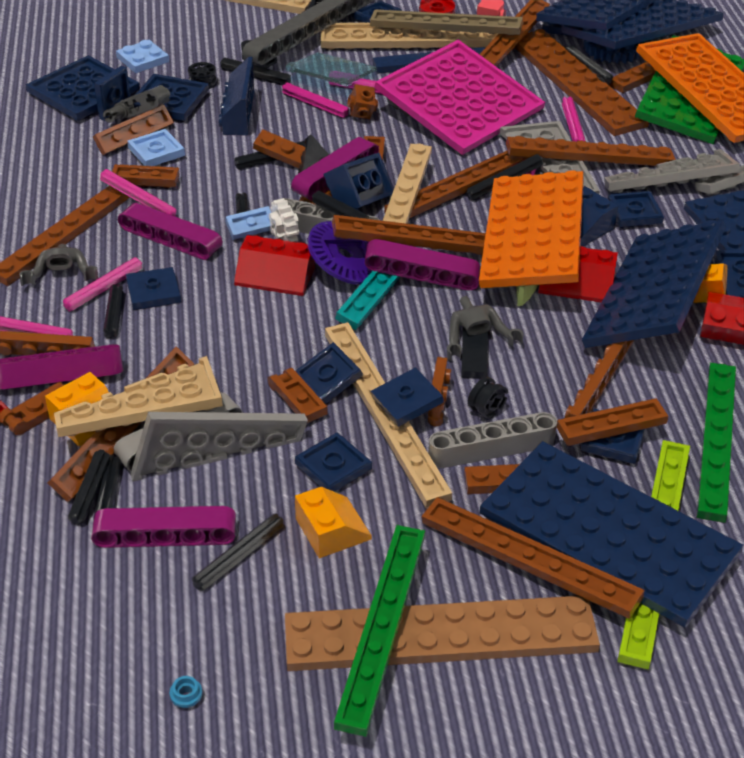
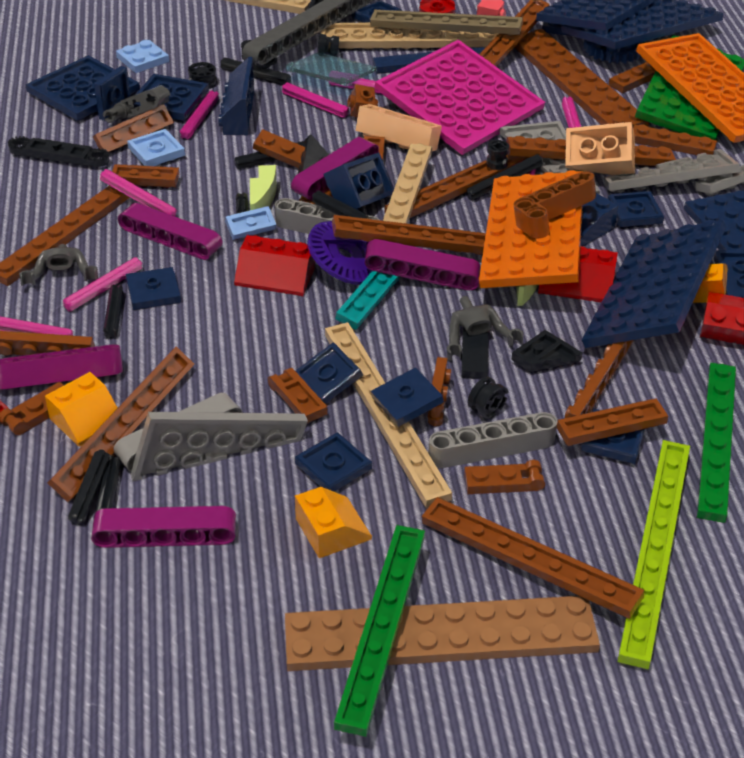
tan wing [54,356,223,437] -> none
dark azure plate [170,676,202,708] -> none
black axle [192,513,284,591] -> none
white gear [269,198,300,242] -> none
dark blue plate [480,441,744,628] -> none
black axle [566,46,613,84] -> none
none -> black piece [8,136,110,167]
none -> dark pink axle [180,90,219,140]
none -> yellowish green slope [250,165,277,210]
none -> black wheel [317,34,339,56]
none -> light nougat brick [355,104,442,152]
none -> black wheel [486,140,509,170]
none -> black wing [511,330,583,372]
none -> dark orange beam [513,171,596,239]
none -> light nougat slope [565,122,635,175]
none -> dark orange plate [633,125,717,155]

